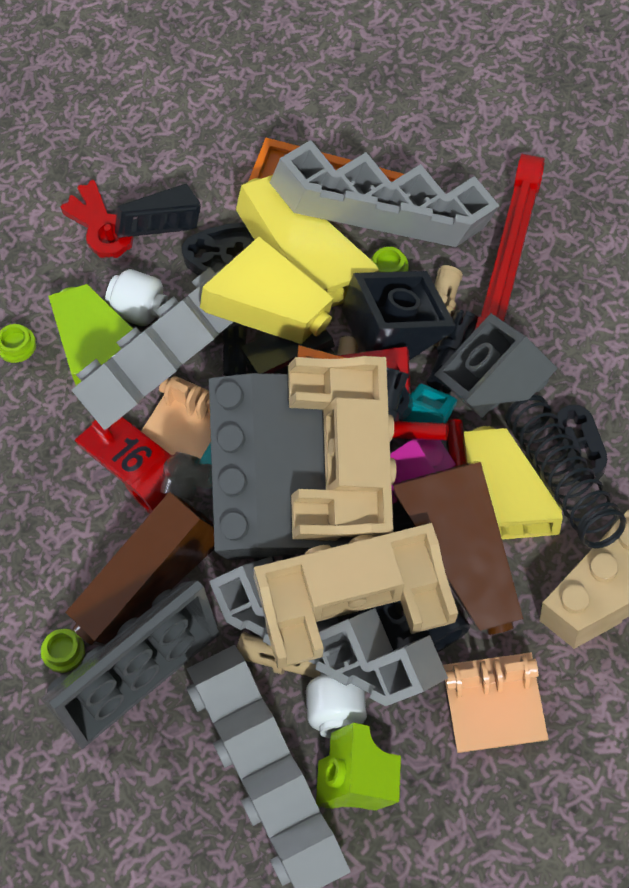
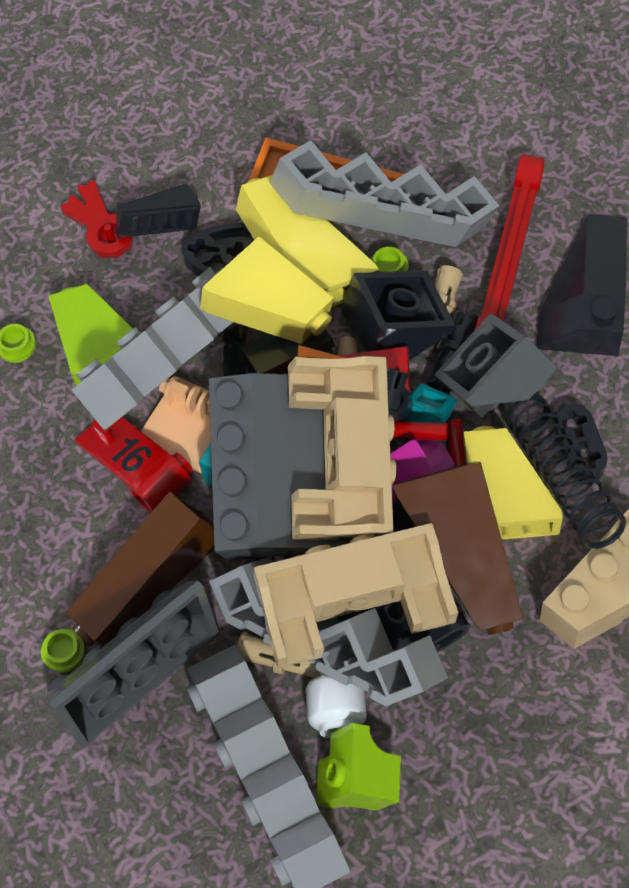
white head [105,269,168,327] -> none
clear smoke plate [160,452,212,502] -> none
light nougat hinge [443,652,548,753] -> none
none -> black wedge [536,215,627,356]

